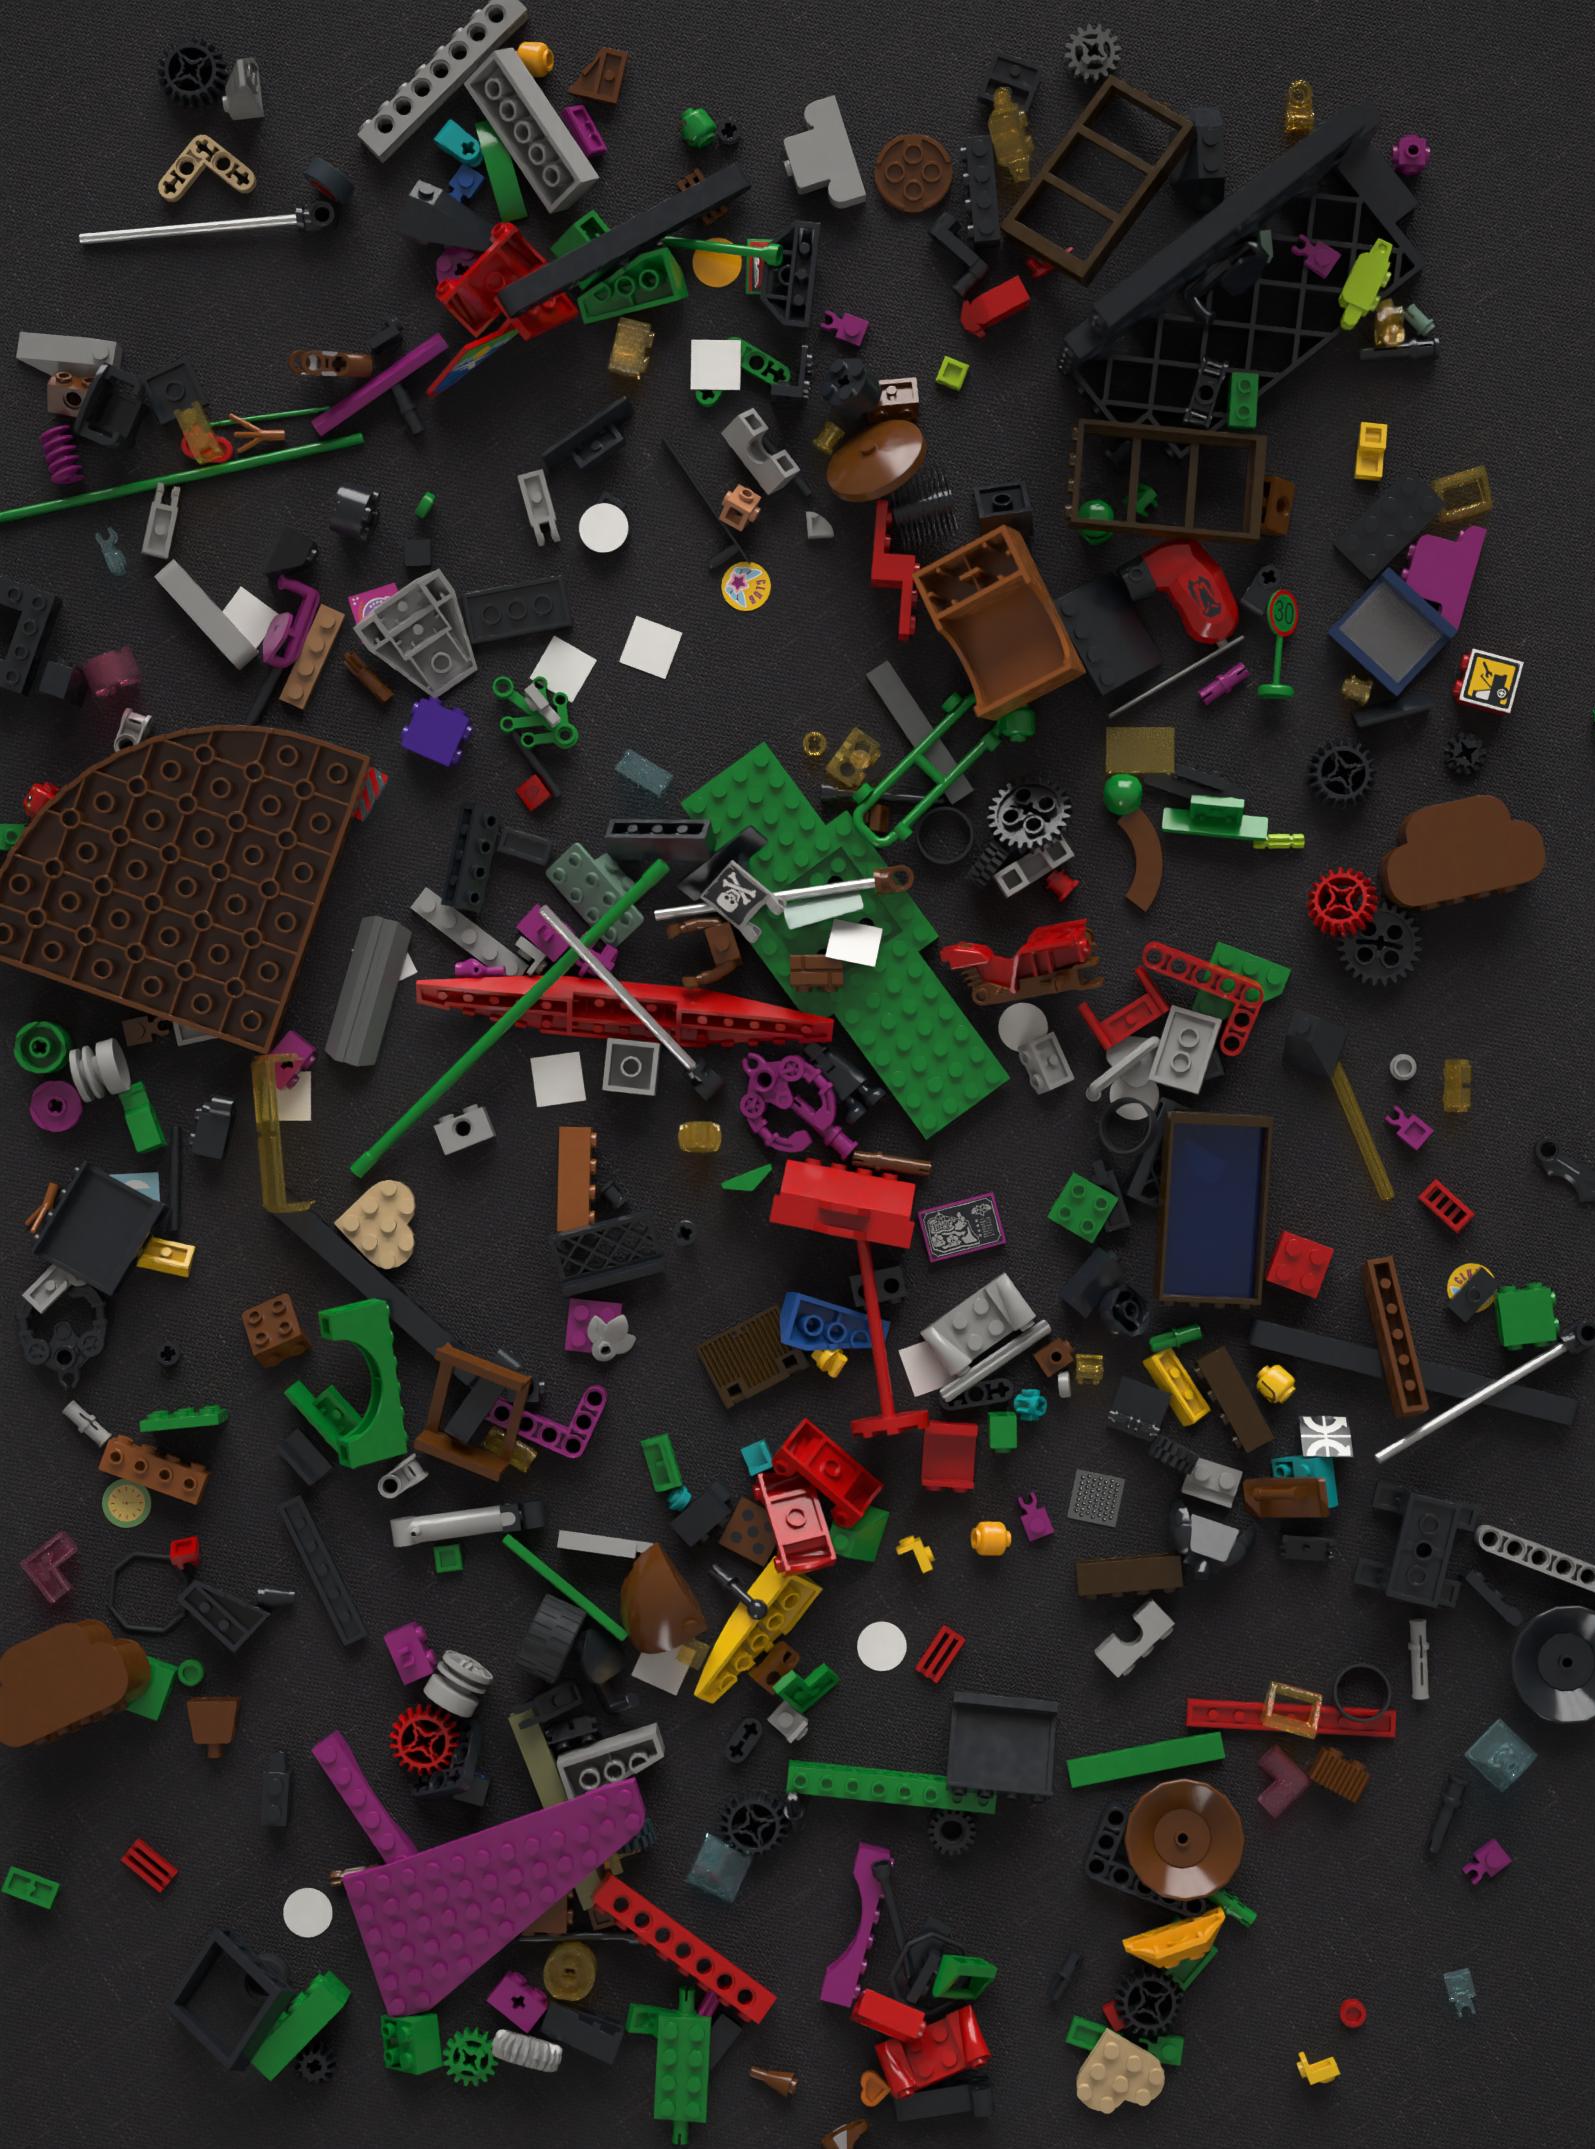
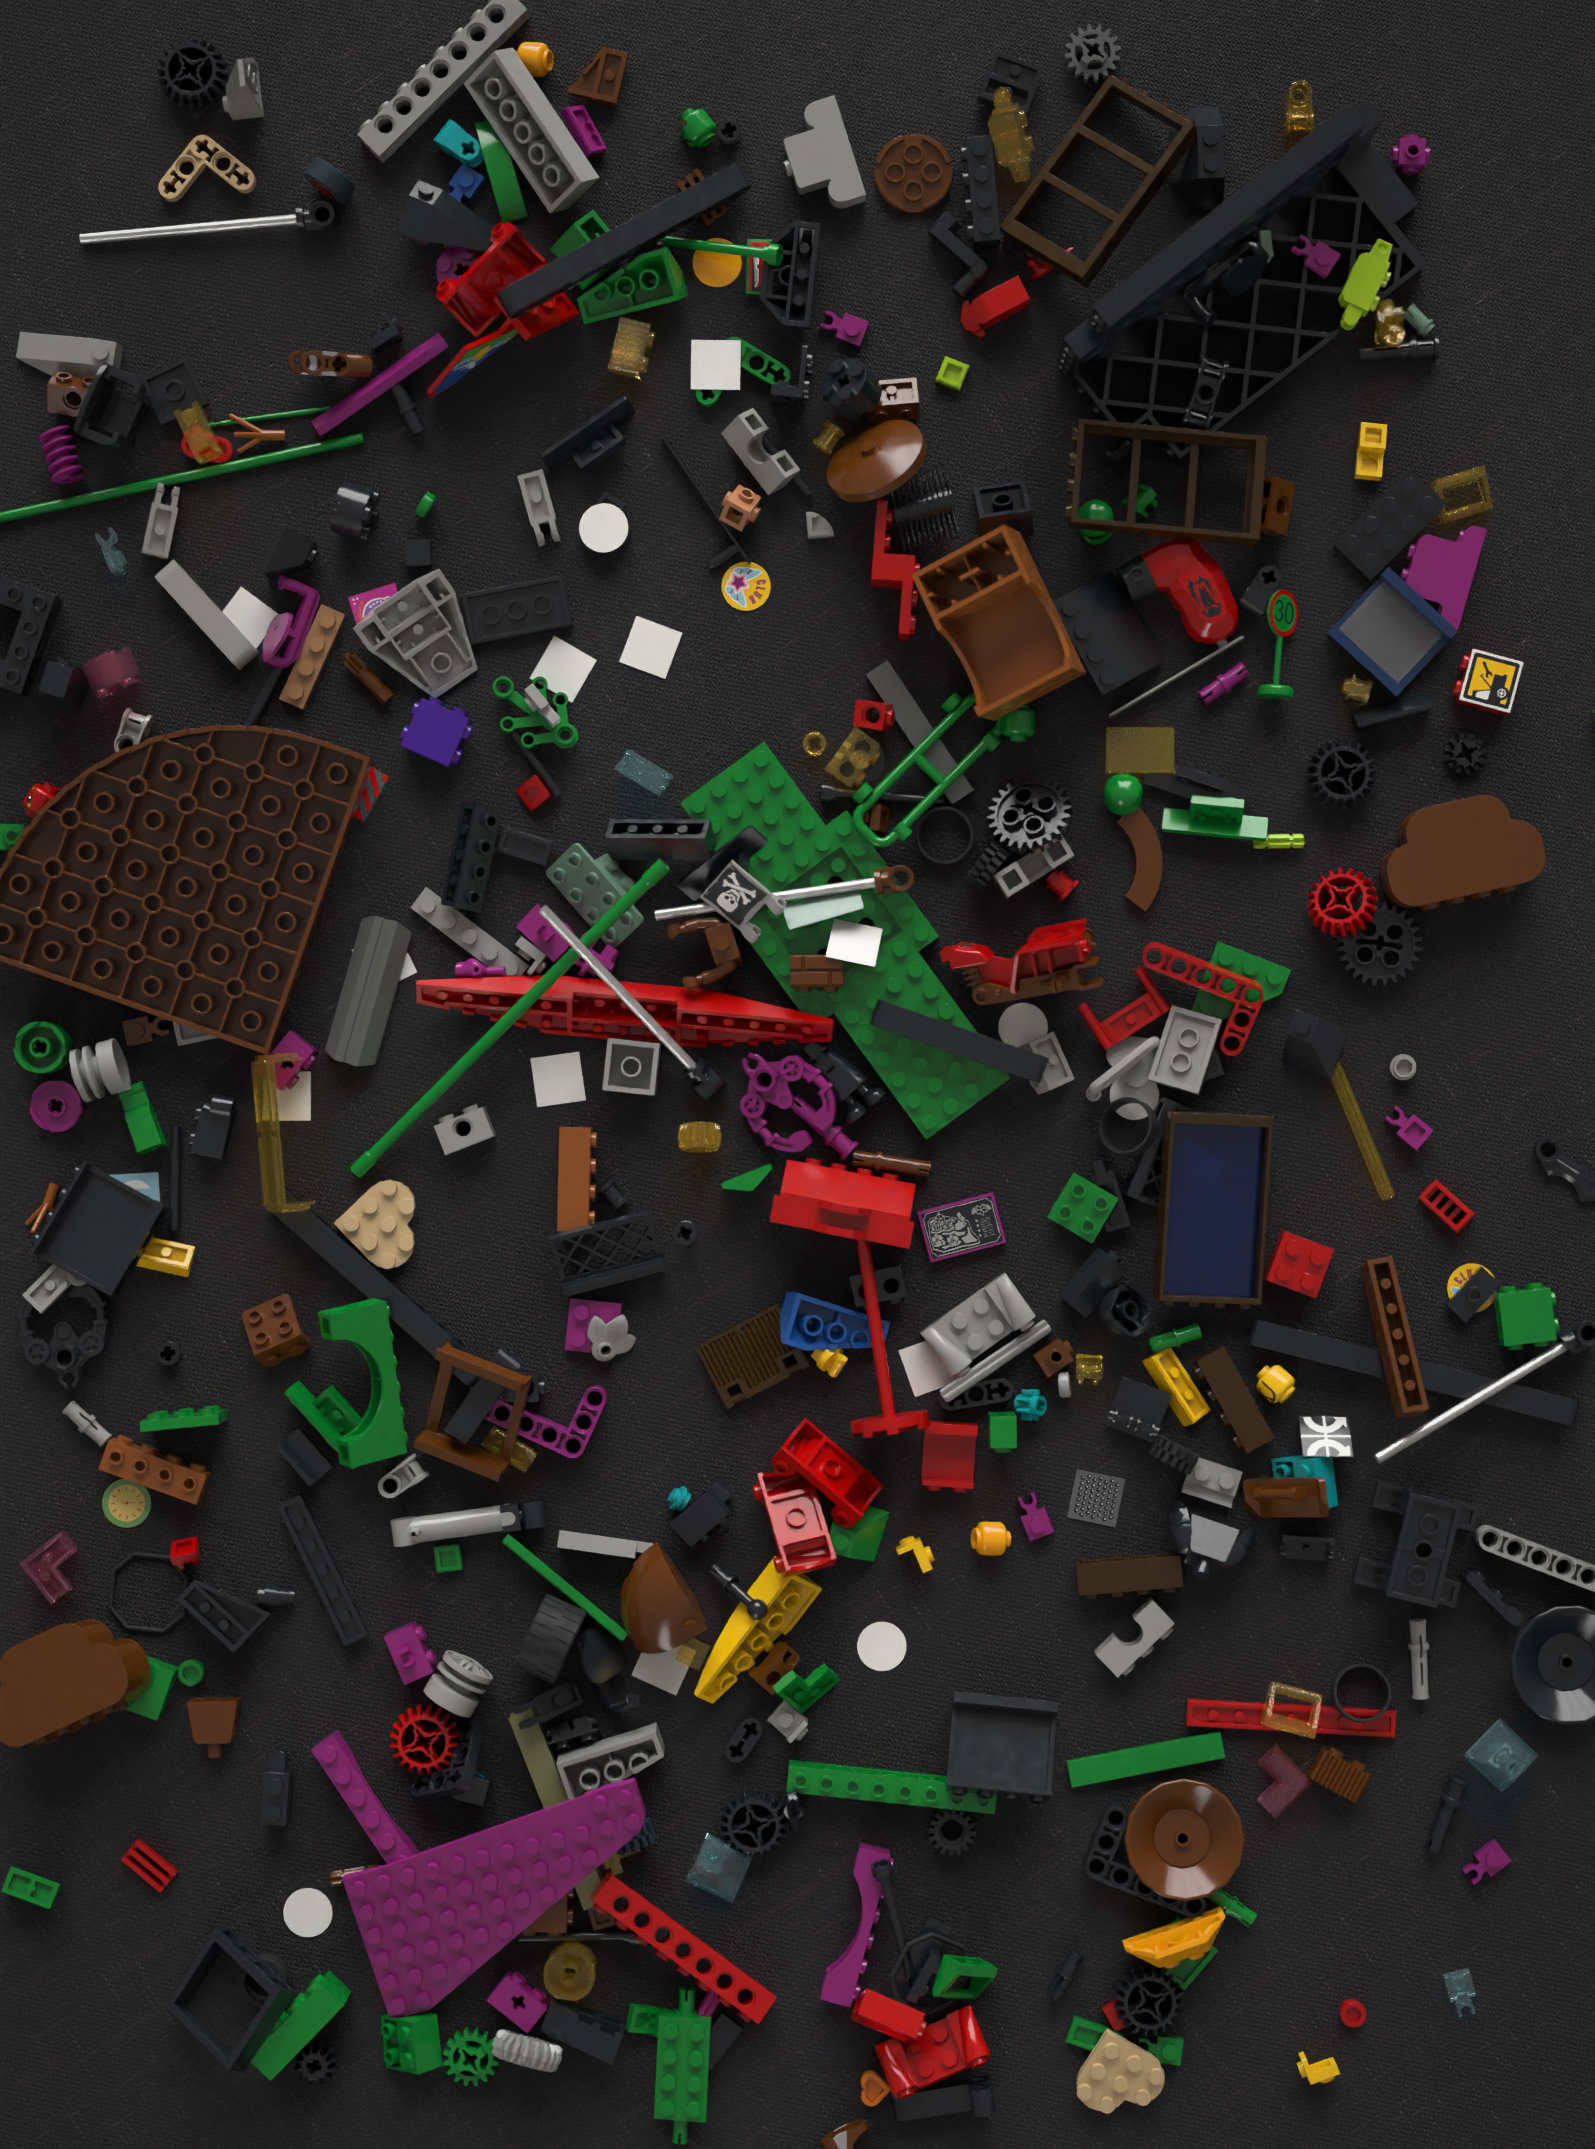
green hinge [641,1433,683,1492] -> none
reddish brown tile [718,1496,776,1567] -> none
teal panel [741,1439,773,1476] -> none
reddish brown cone [749,2066,798,2098] -> none
red tile [915,1624,965,1683] -> none
green brick [1226,372,1259,432] -> none
clear yellow hinge [1443,1059,1471,1112] -> none
none -> red brick [853,699,895,731]
none -> black beam [869,999,1049,1083]

